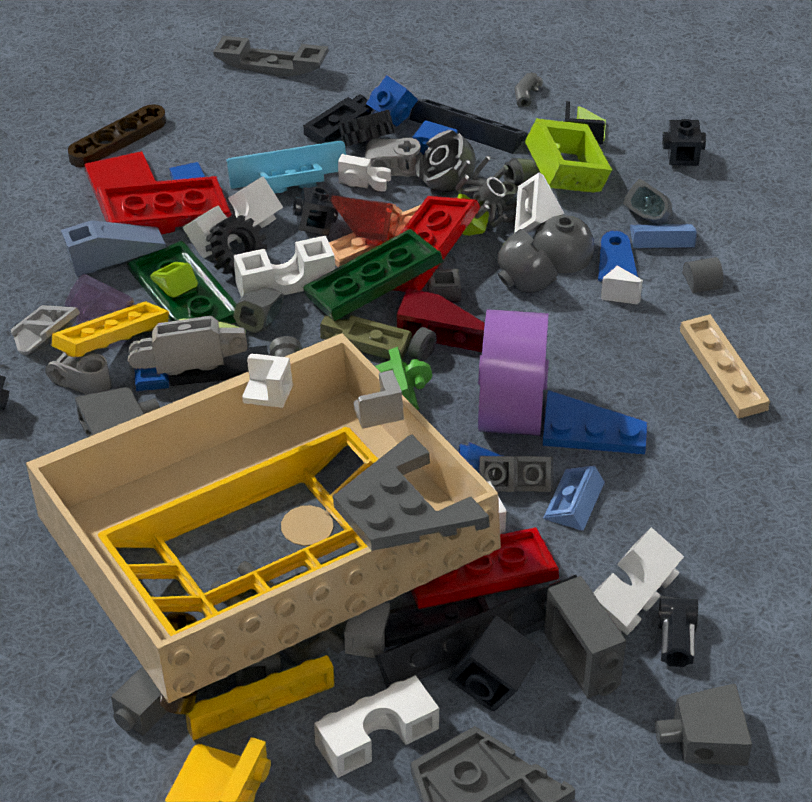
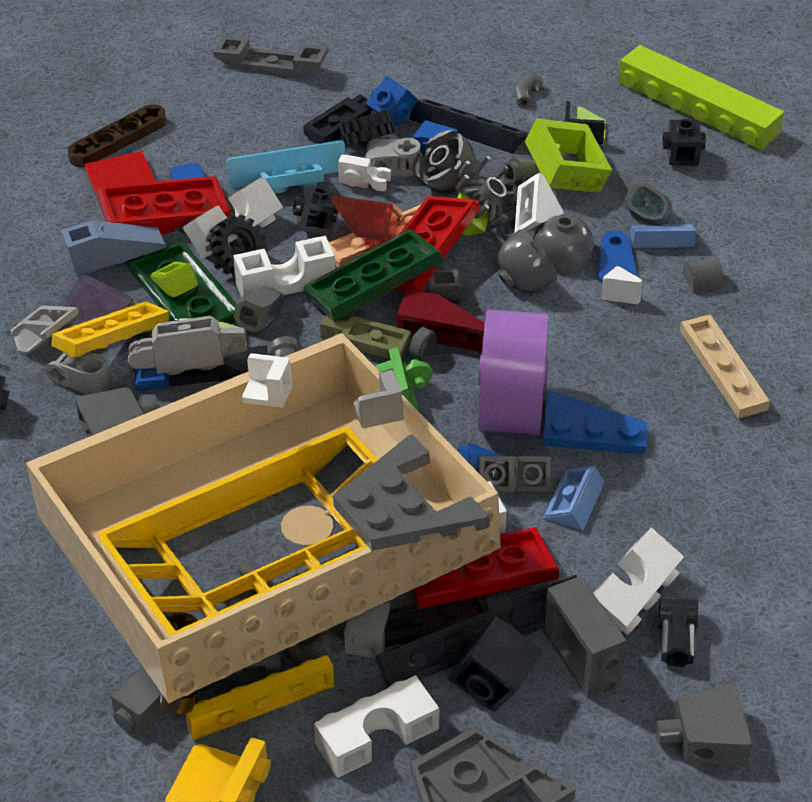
none -> lime brick [618,45,784,150]

